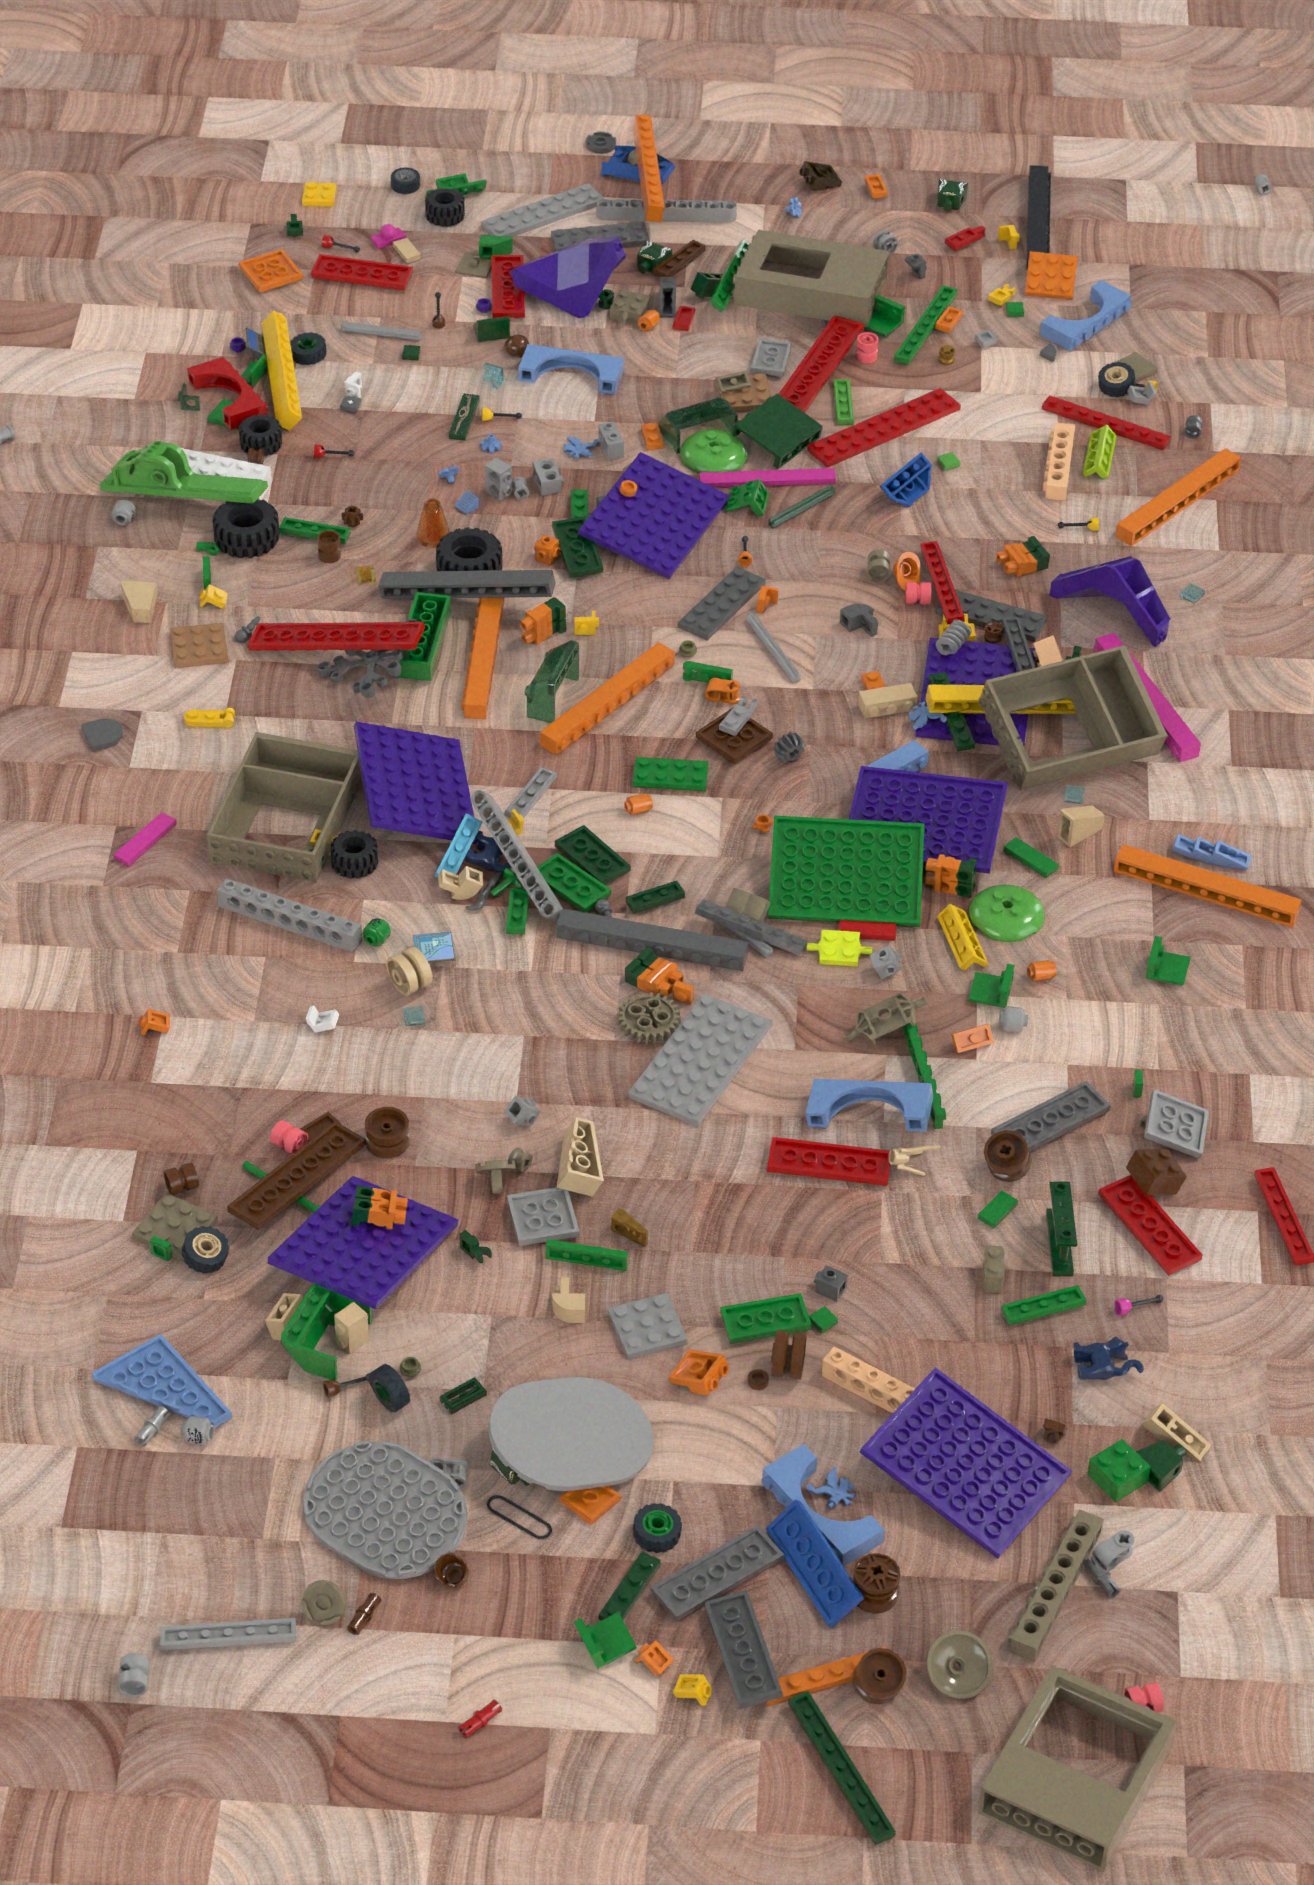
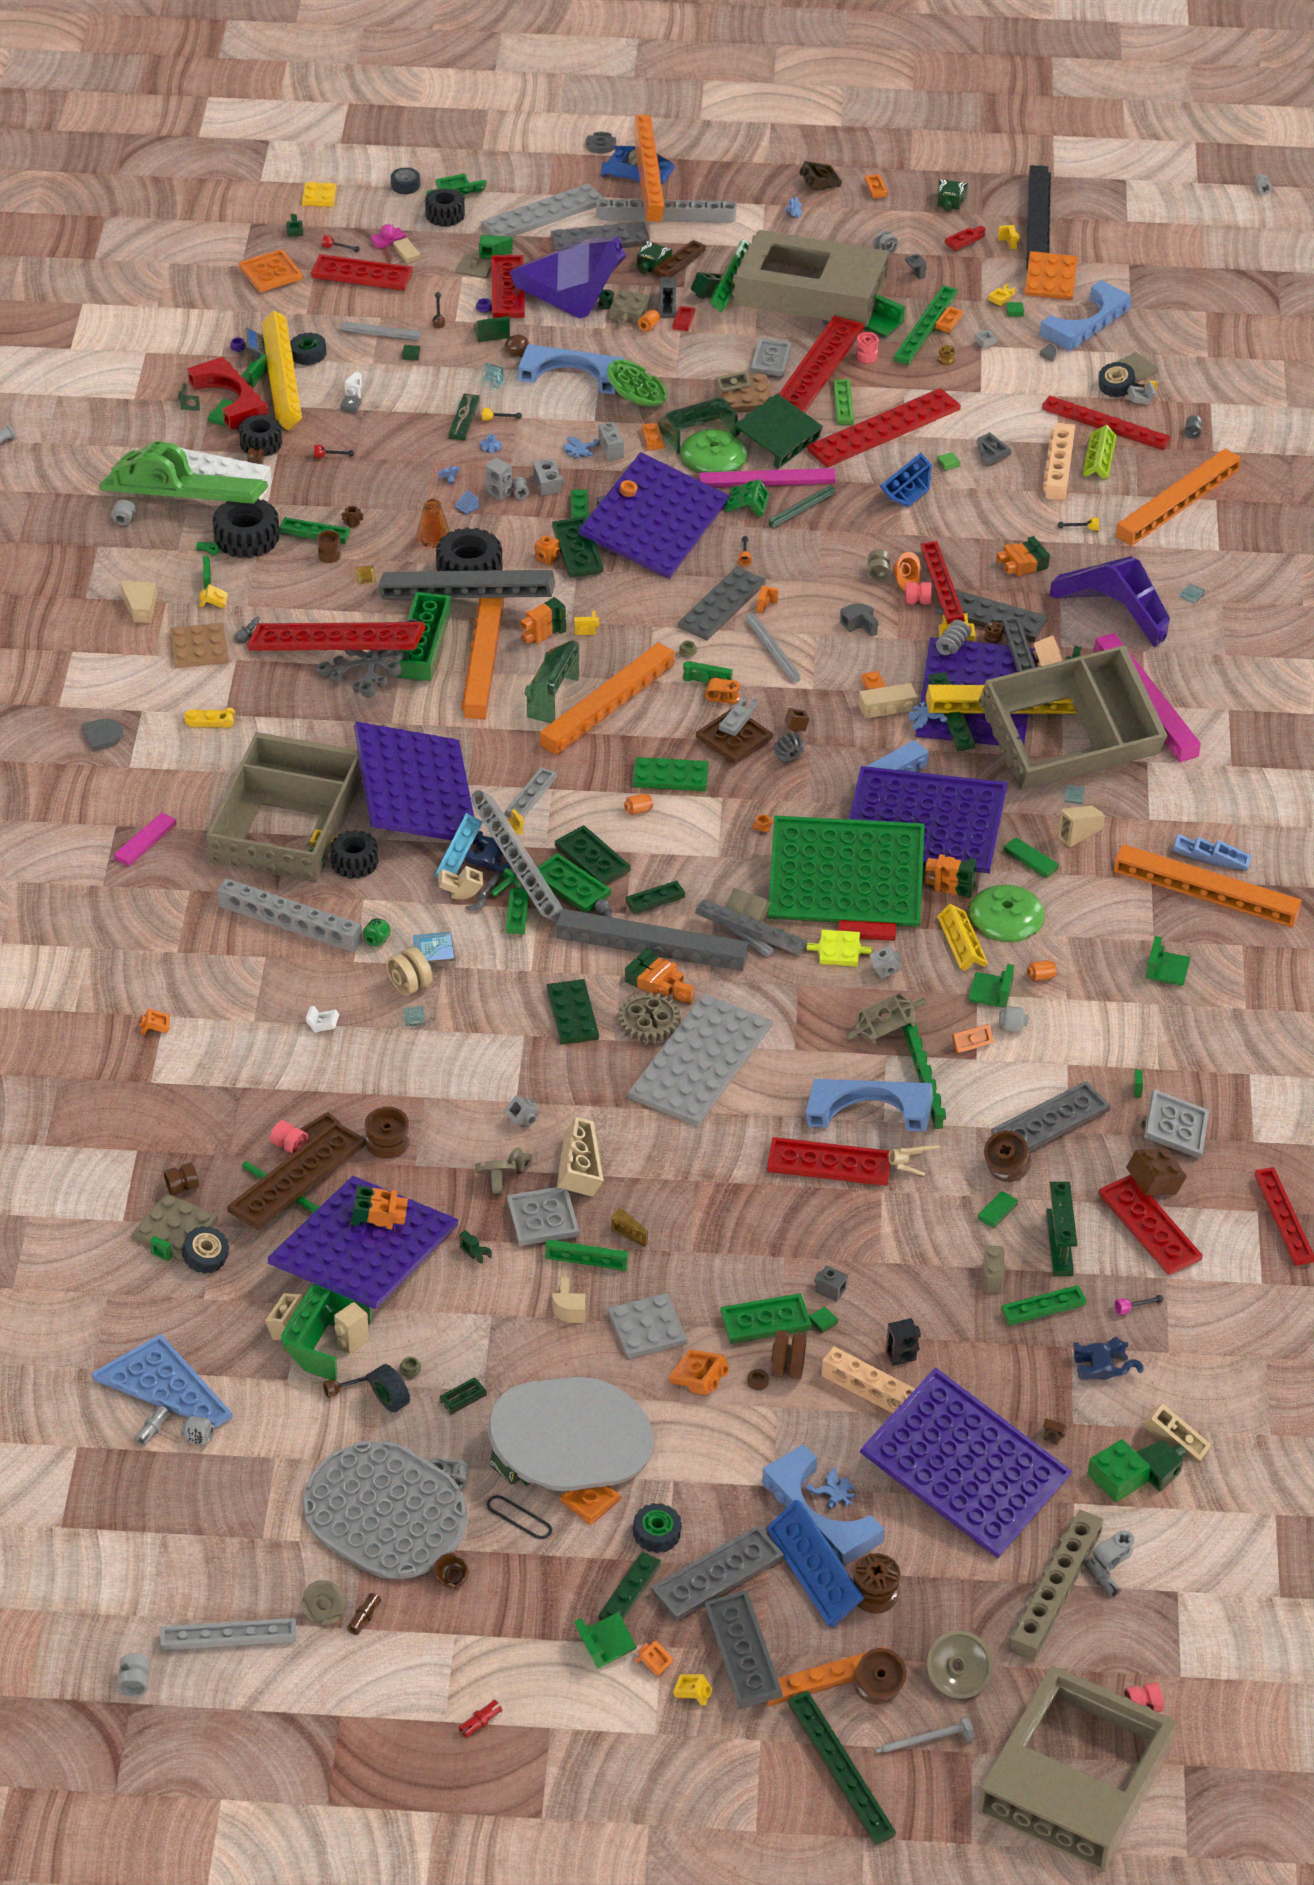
none -> dark green plate [546,979,599,1045]
none -> bright green brick [607,359,667,407]
none -> reddish brown plate [785,708,809,732]
none -> light grey piece [875,1717,974,1753]
none -> black brick [886,1318,921,1366]
none -> dark grey wing [977,432,1012,466]

